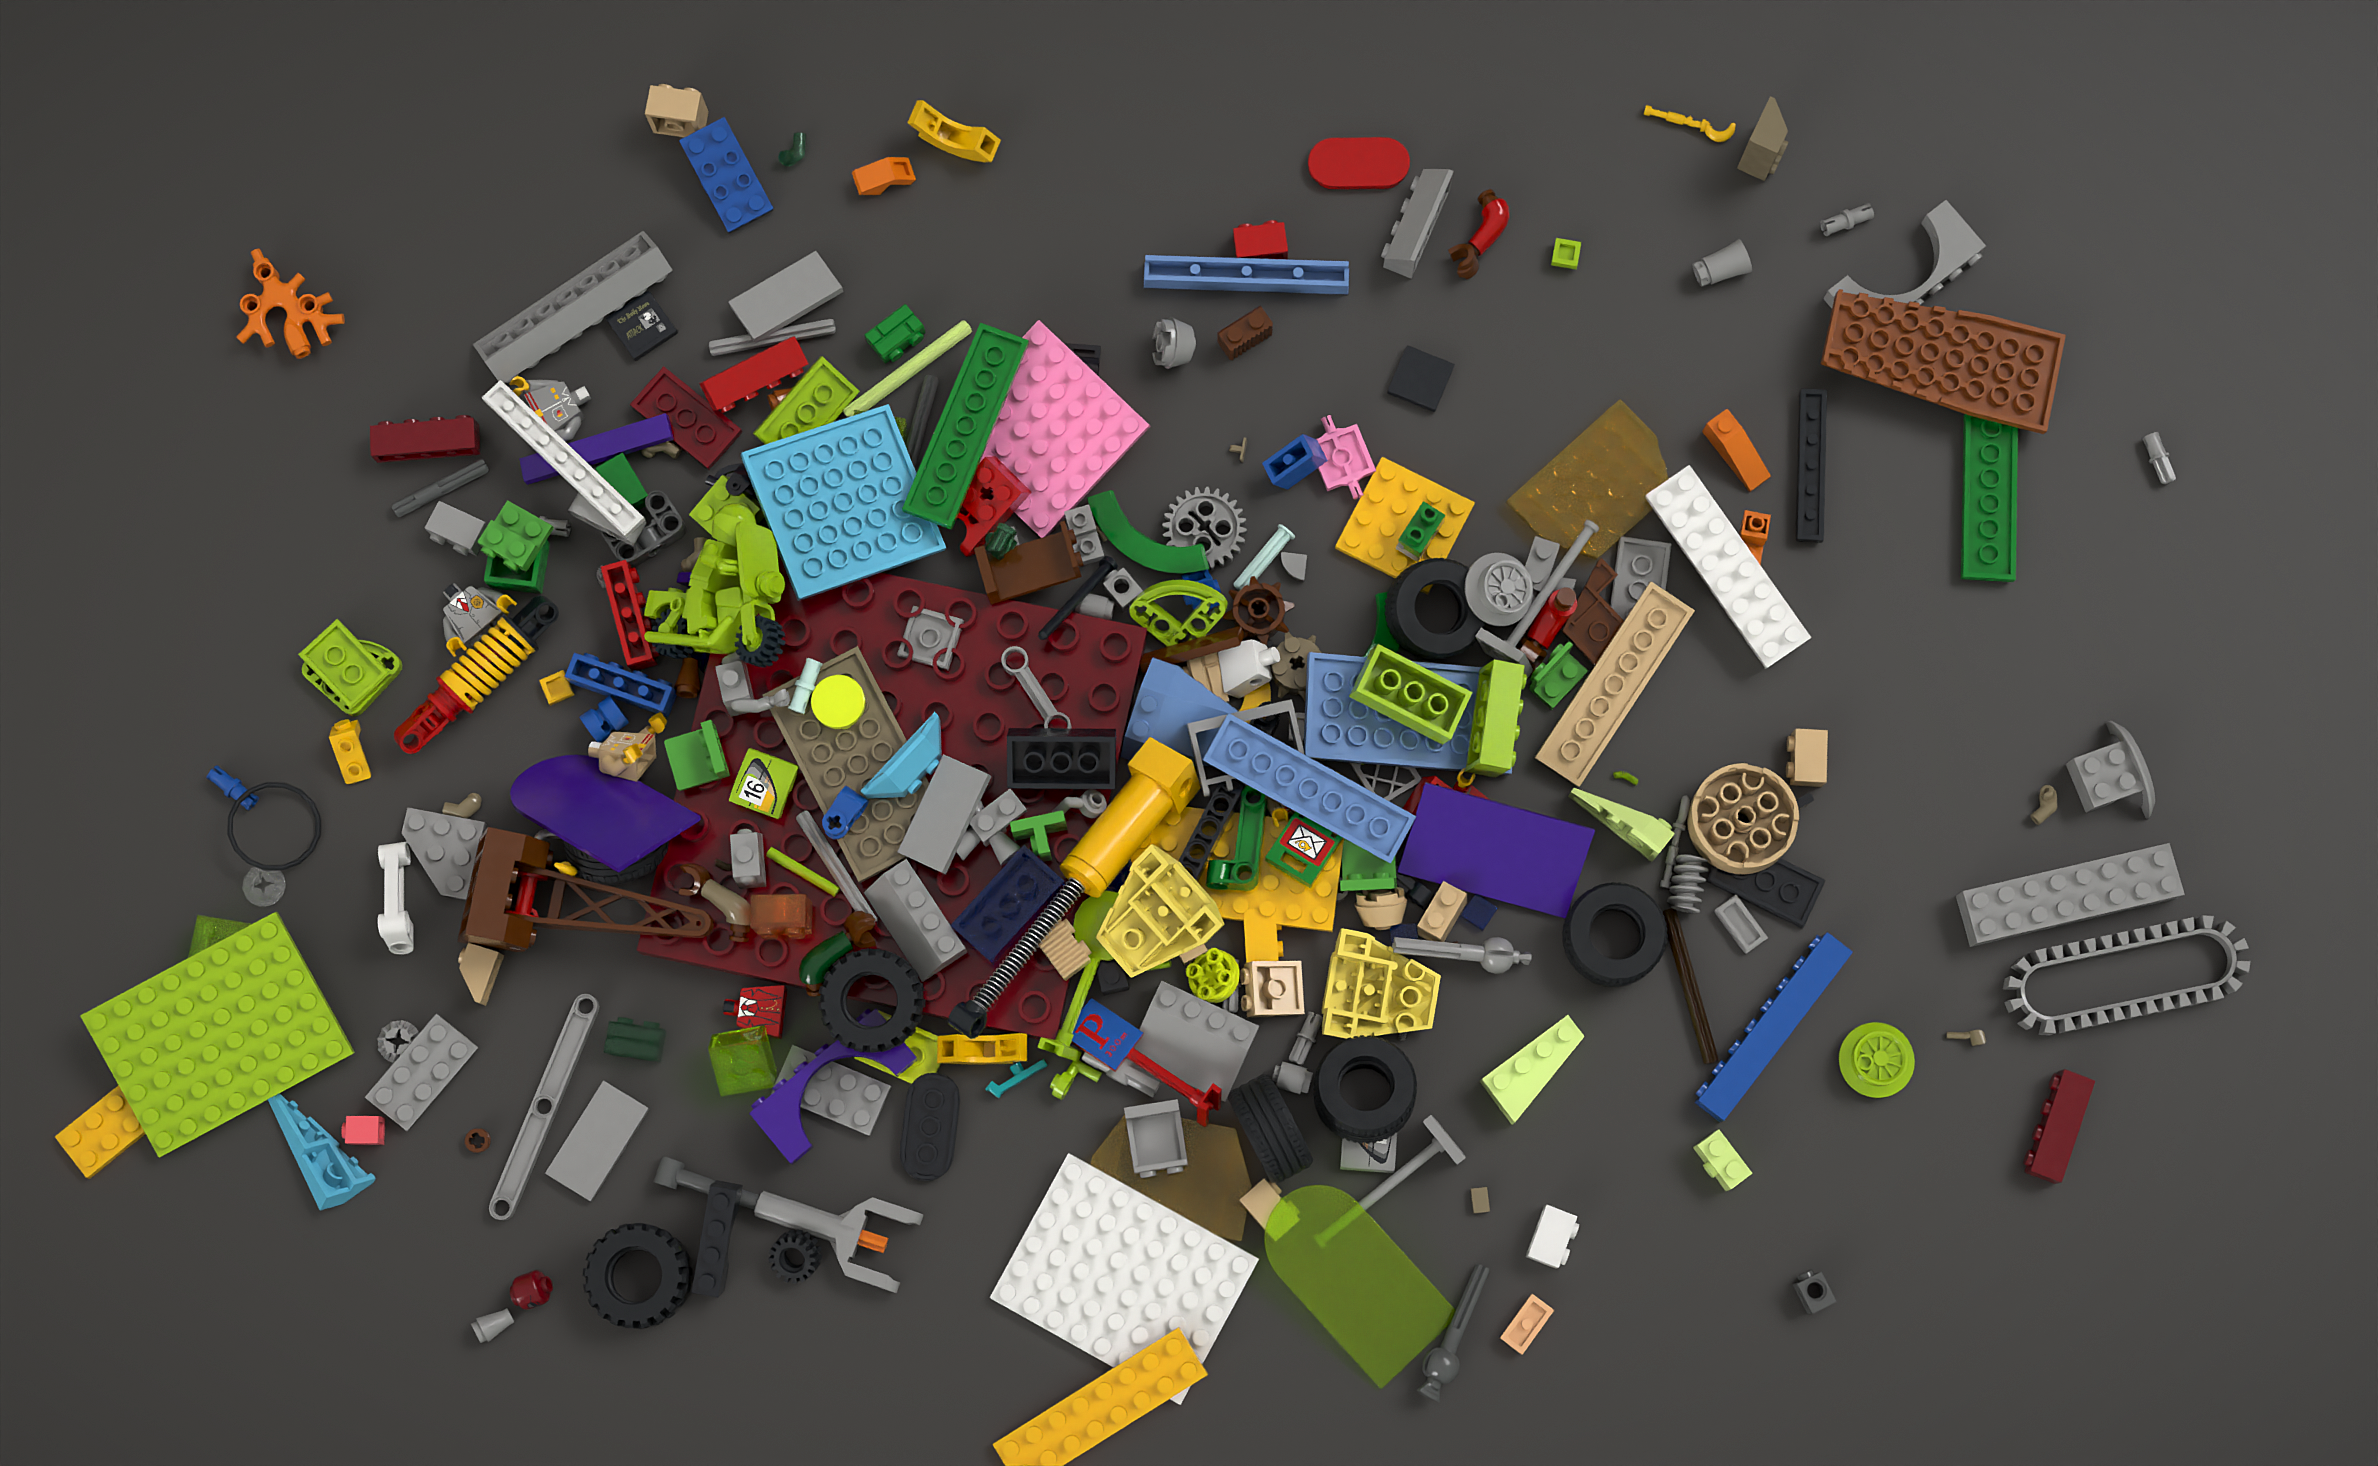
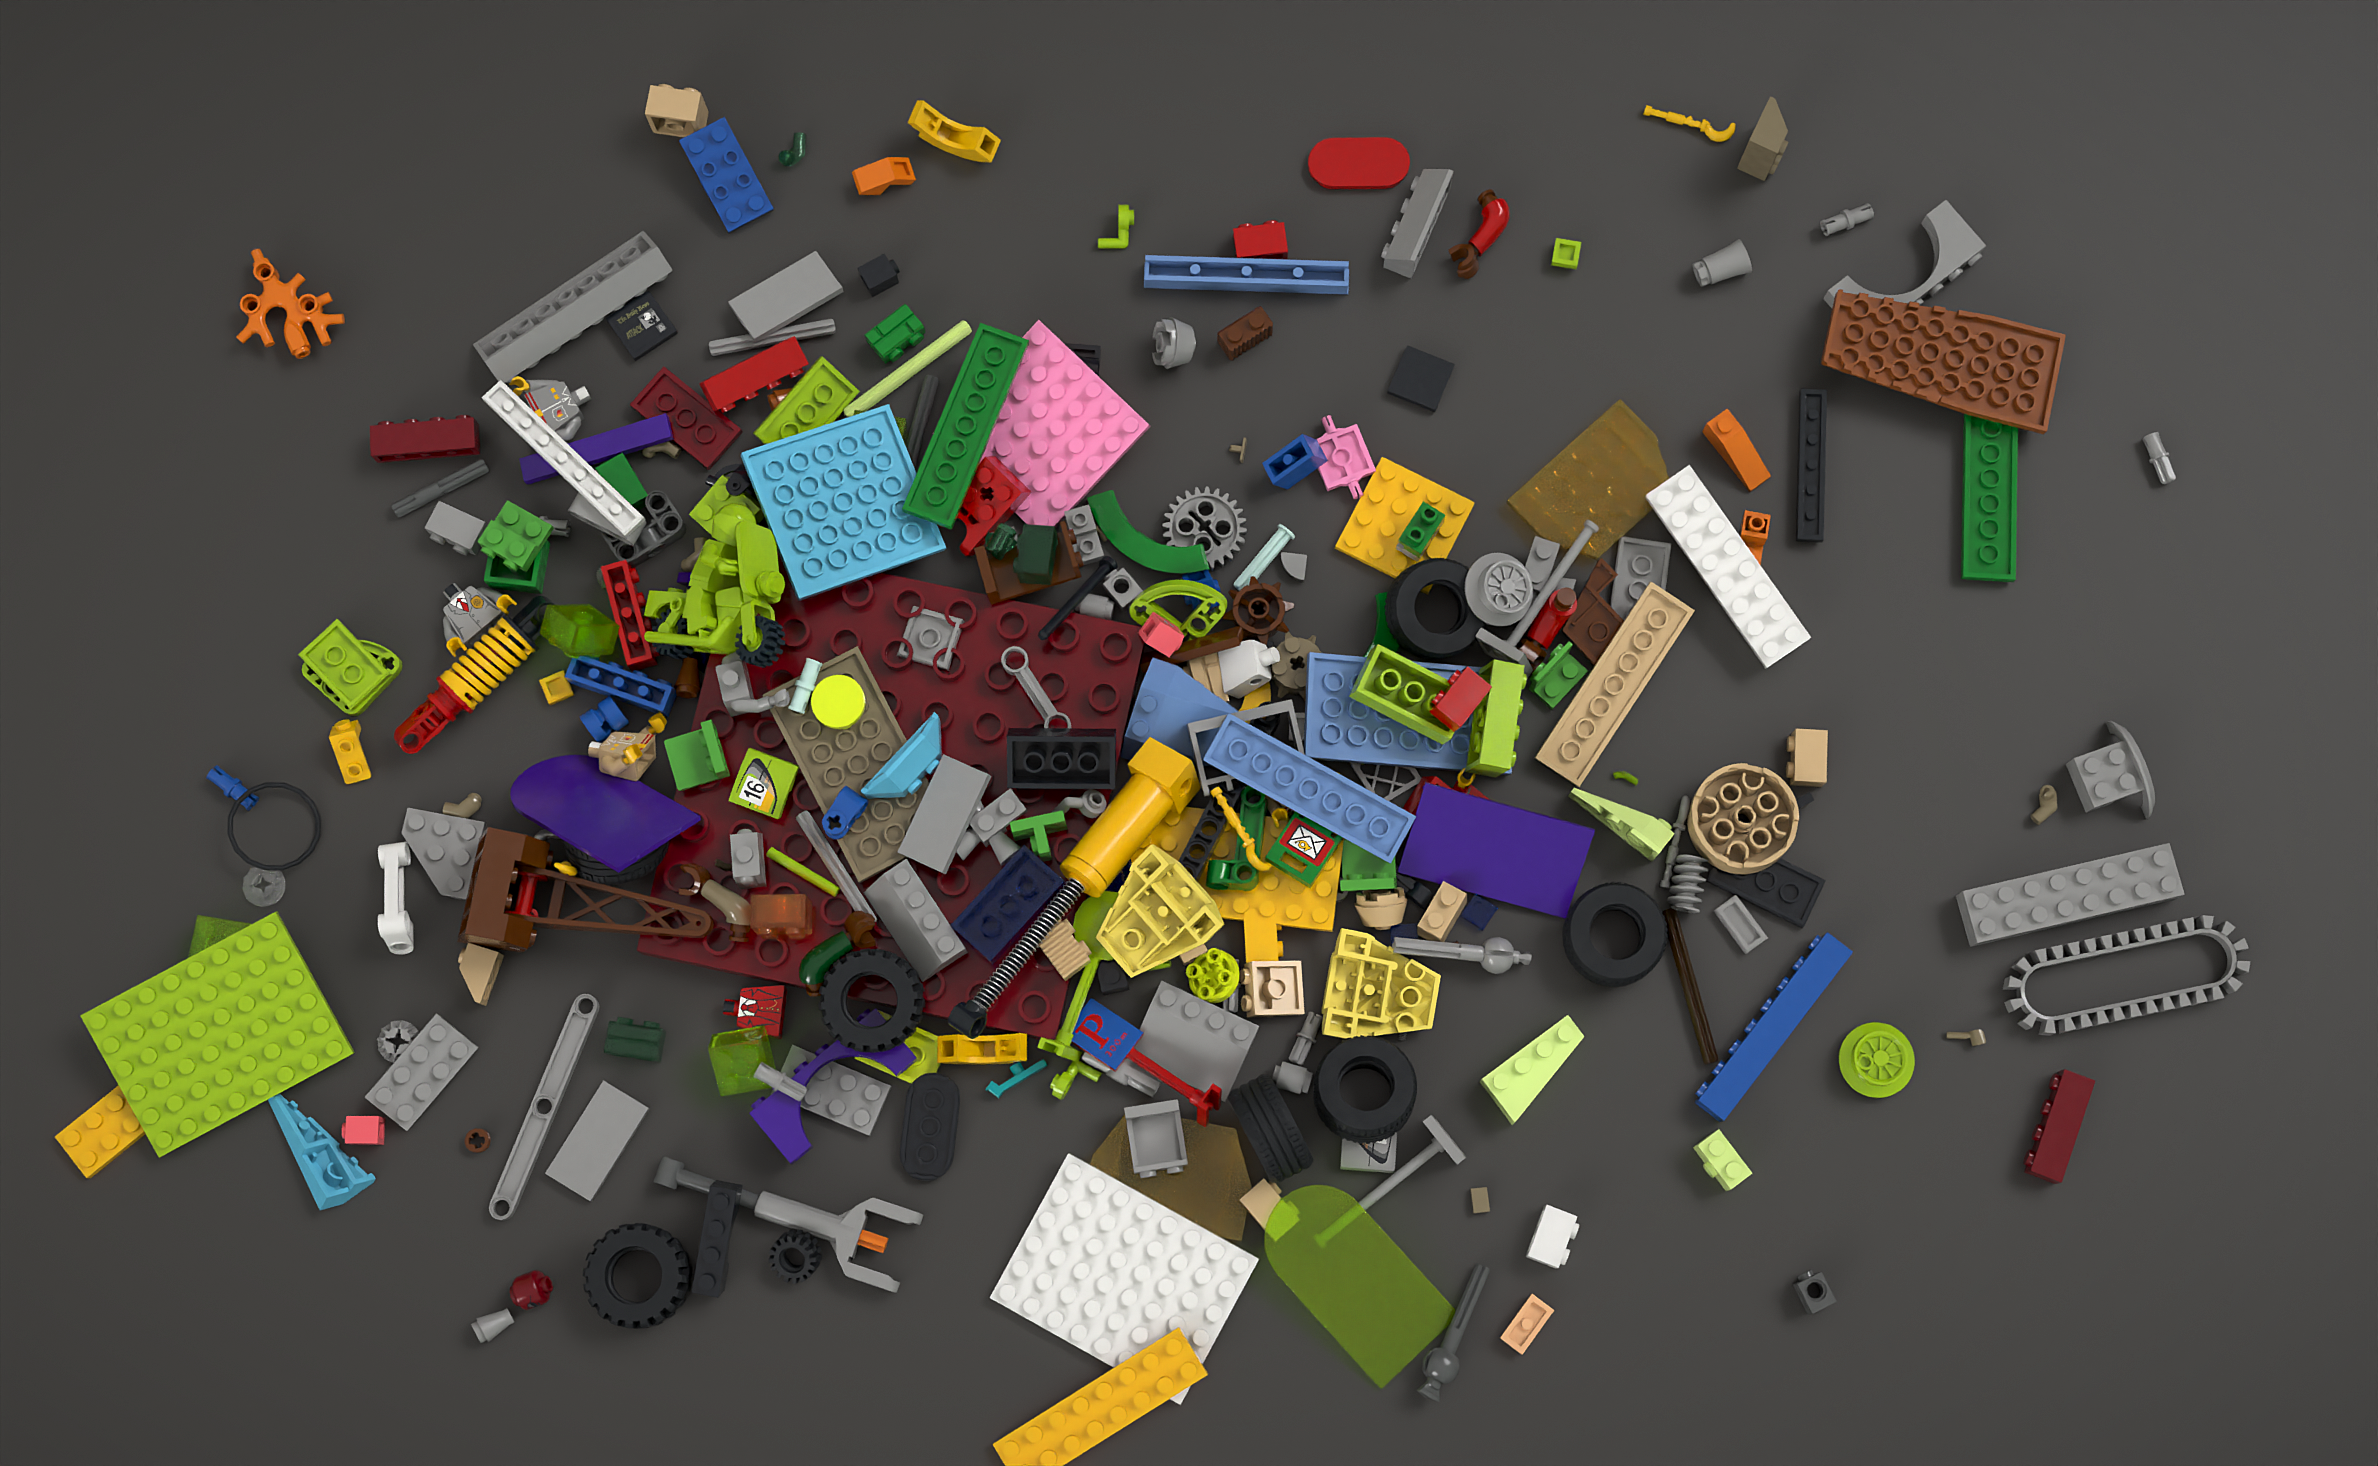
none -> clear neon green brick [540,604,620,658]
none -> light grey axle [753,1062,807,1101]
none -> black brick [858,253,900,297]
none -> clear green brick [1013,524,1059,585]
none -> lime plate [1098,205,1134,249]
none -> coral brick [1138,612,1185,658]
none -> yellow piece [1210,786,1272,871]
none -> red brick [1429,666,1492,732]

